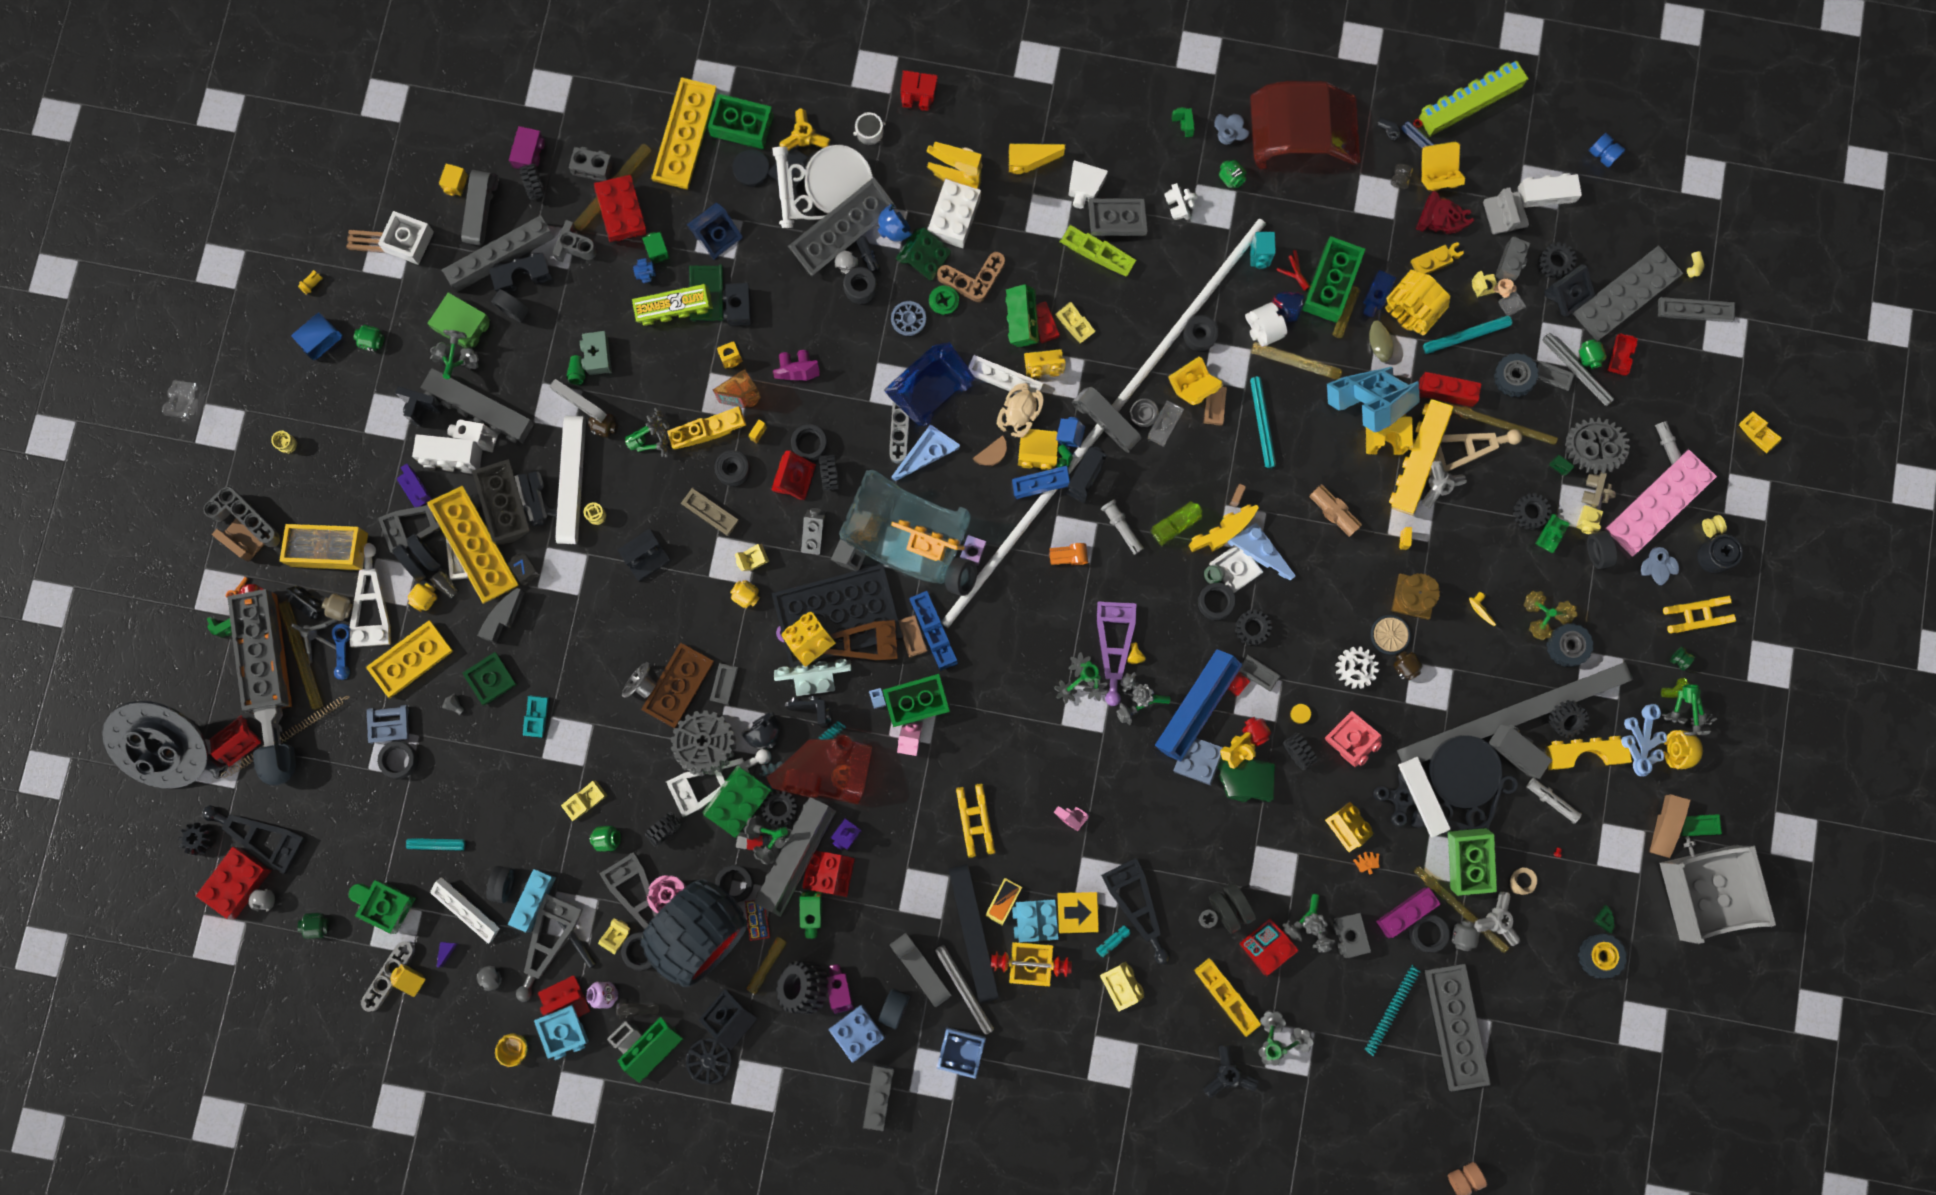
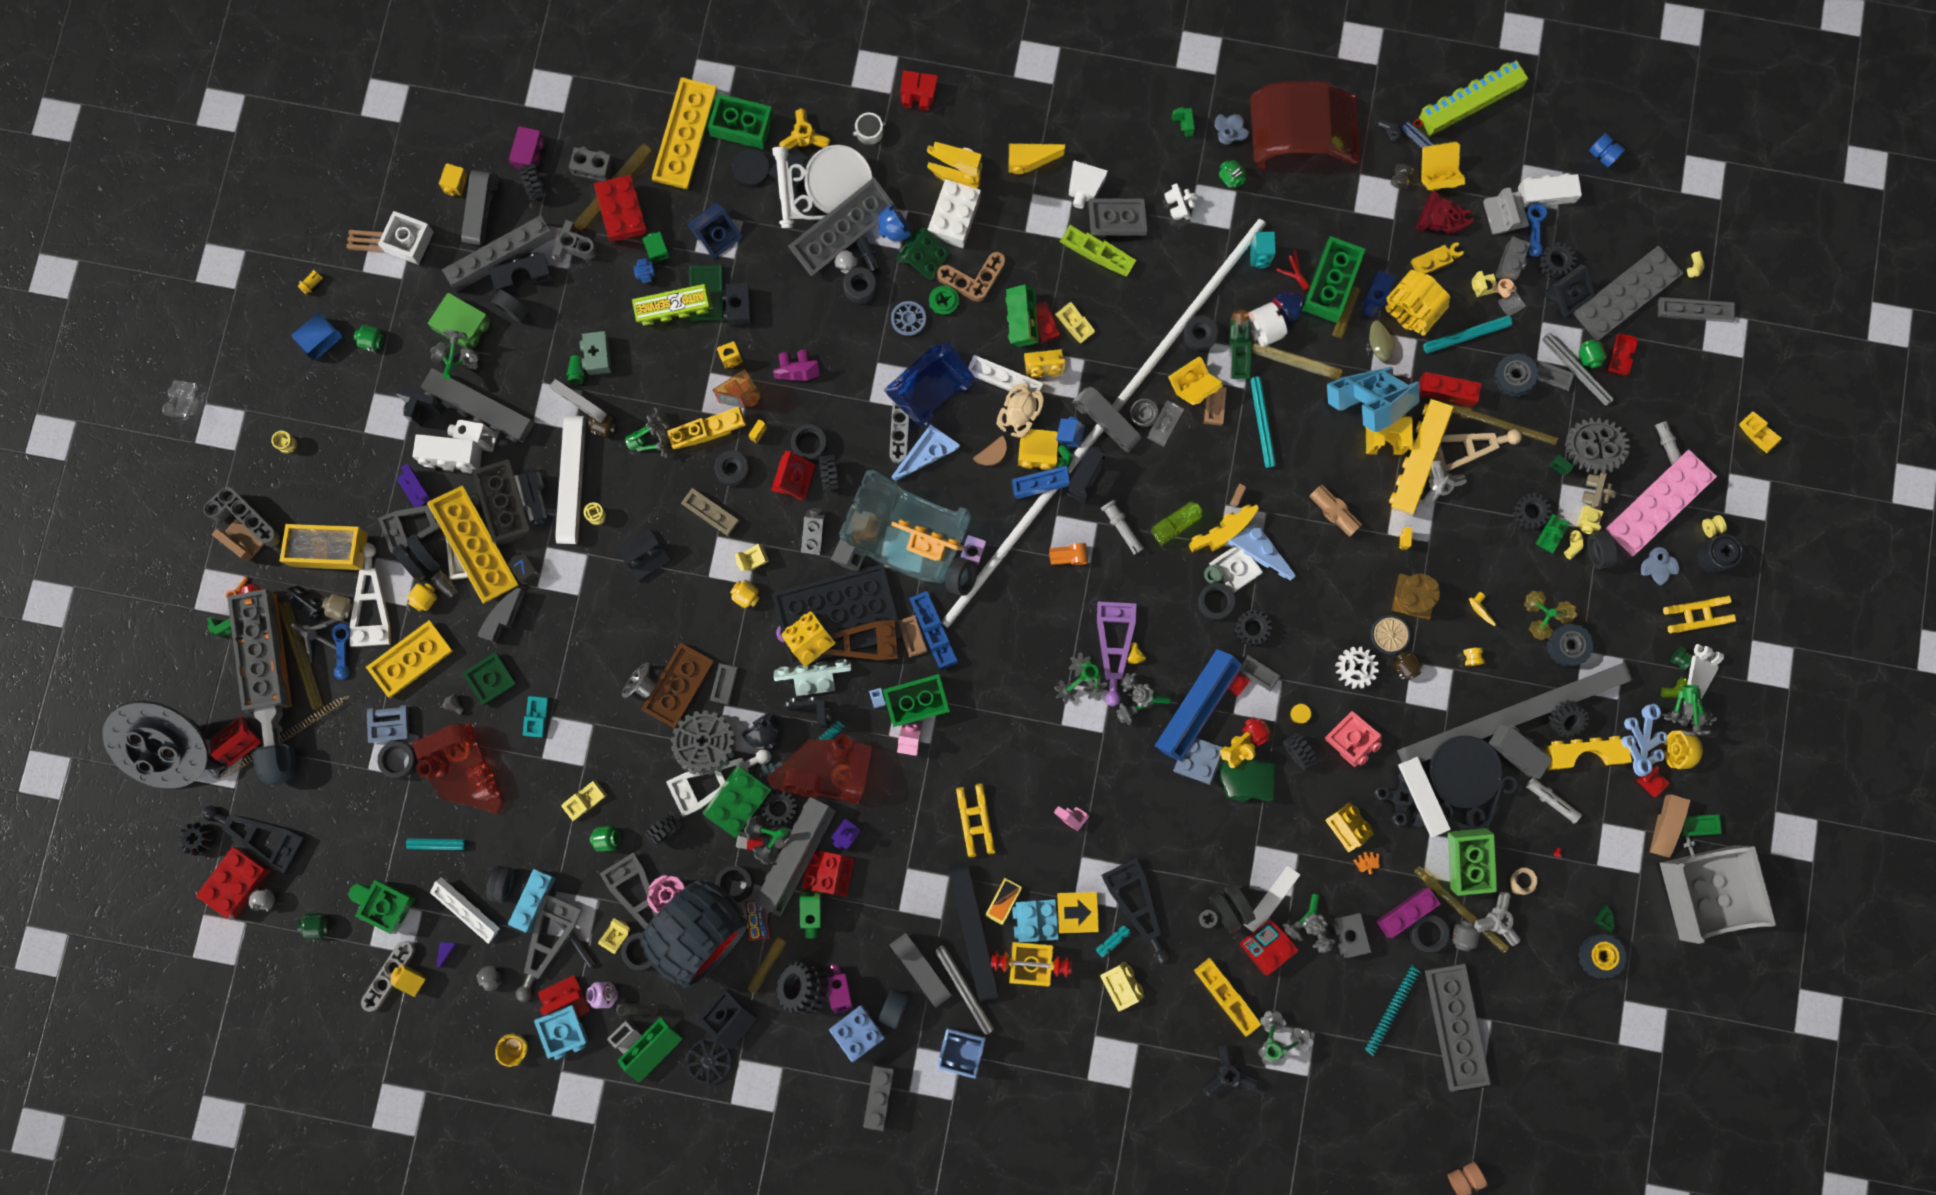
none -> clear red panel [412,723,502,814]
none -> dark green plate [1229,310,1251,379]
none -> white sticker [1244,865,1300,932]
none -> yellow wheel [1463,648,1485,666]
none -> blue piece [1527,203,1547,257]
none -> light yellow arm [1564,530,1583,559]
none -> red bracket [1637,766,1669,797]
none -> white flag [1681,644,1724,726]

